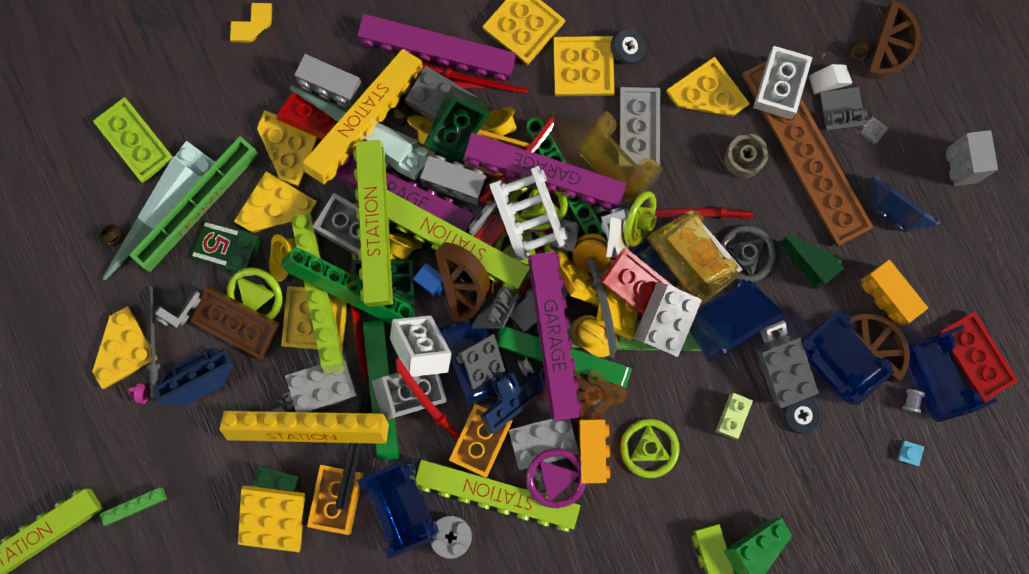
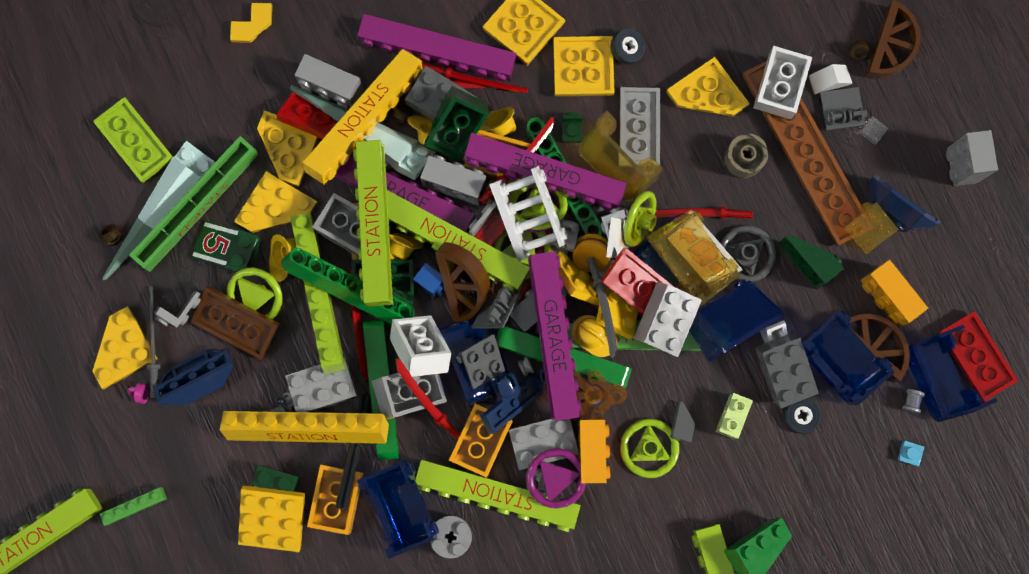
yellow plate [281,286,347,352] -> none
none -> dark green bracket [562,112,582,143]
none -> dark grey tile [670,401,695,444]
none -> clear yellow hinge [844,202,899,254]

